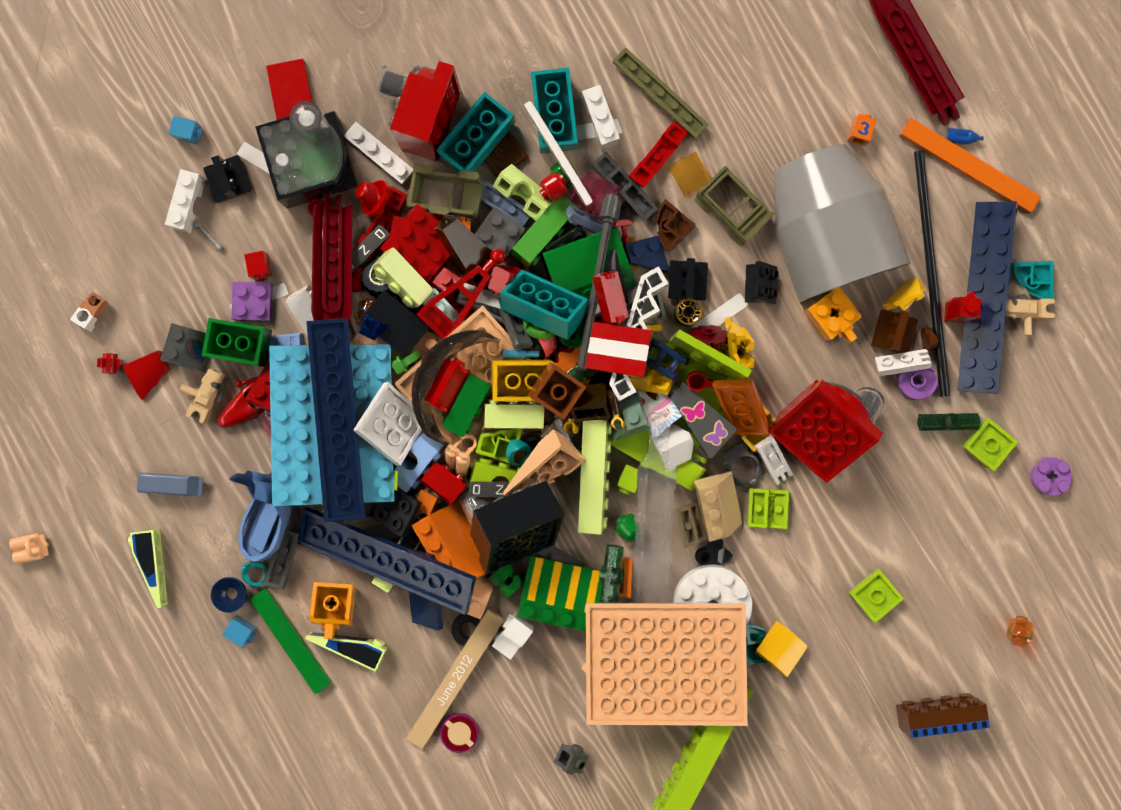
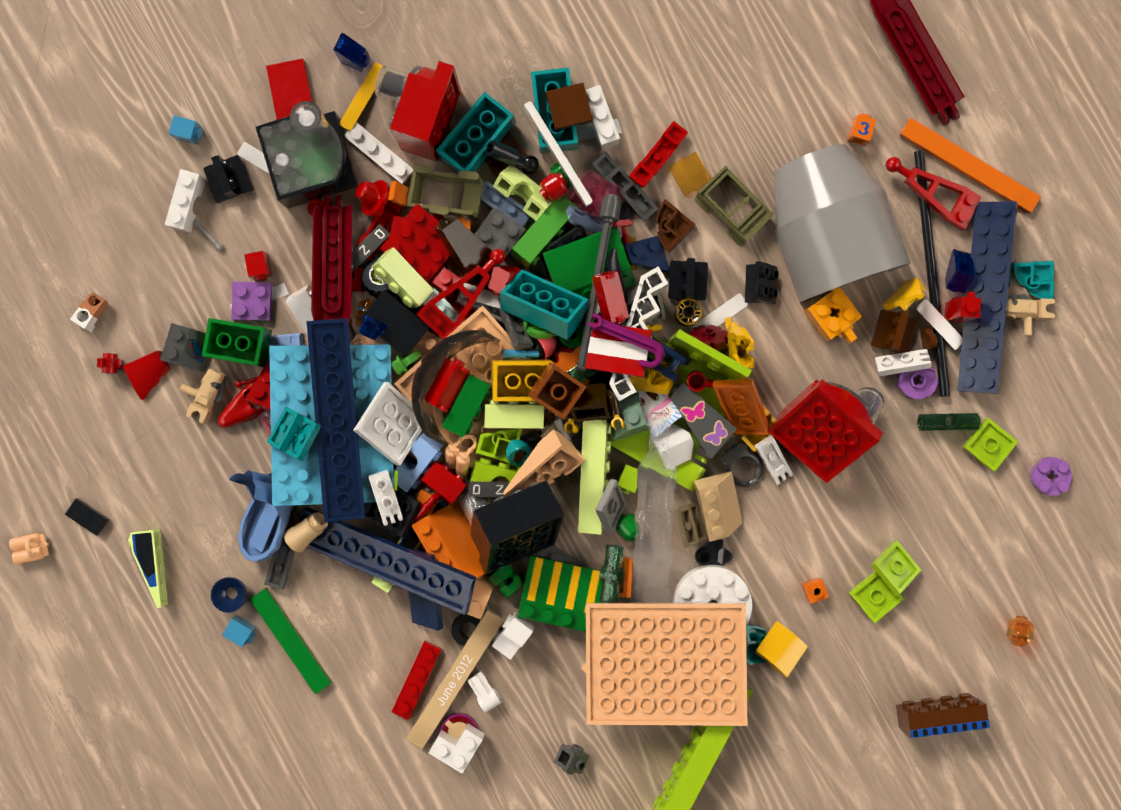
sand blue piece [137,472,203,496] -> none
teal piece [241,561,268,587] -> none
slope [305,632,388,672] -> none
light orange hinge [309,582,356,640] -> none
olive plate [612,47,709,140] -> none
lime slope [748,488,790,529] -> none
blue piece [946,128,984,144] -> none
none -> black tile [65,498,110,536]
none -> teal slope [267,406,322,462]
none -> tan plant [284,512,328,553]
none -> clear blue slope [333,32,370,72]
none -> yellow sticker [339,62,387,131]
none -> white hinge [368,470,403,526]
none -> orange tile [388,181,409,207]
none -> red plate [391,641,442,720]
none -> red piece [413,494,440,522]
none -> white brick [429,724,485,773]
none -> white piece [467,670,502,713]
none -> black piece [485,140,539,174]
none -> reddish brown tile [546,82,593,131]
none -> magenta piece [588,314,664,368]
none -> light grey tile [596,479,626,534]
none -> orange plate [801,577,829,604]
none -> lime plate [871,540,921,595]
none -> red plate [885,157,982,231]
none -> white sticker [917,299,962,350]
none -> clear blue slope [945,249,975,294]

